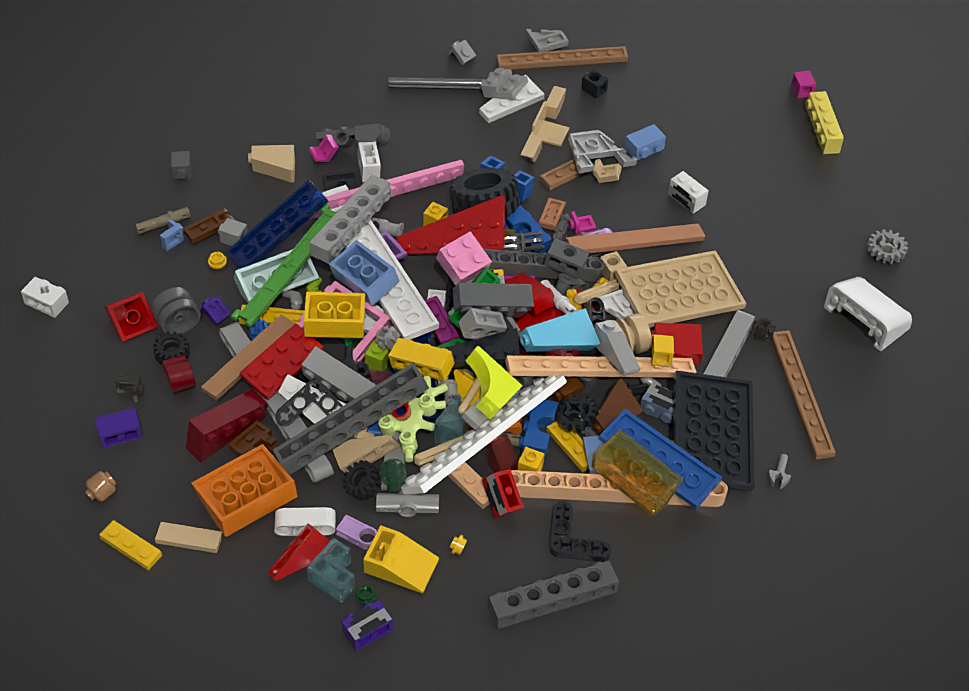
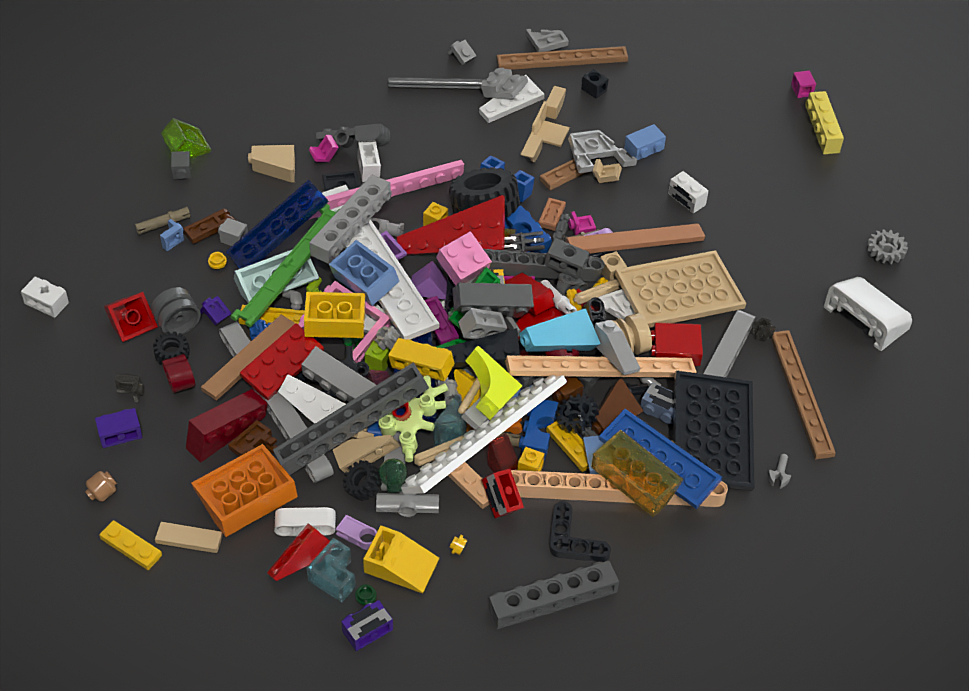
black beam [275,380,343,426] -> none
yellow brick [652,335,674,366] -> none
none -> clear neon green slope [161,118,211,159]
none -> medium lavender slope [411,261,448,300]

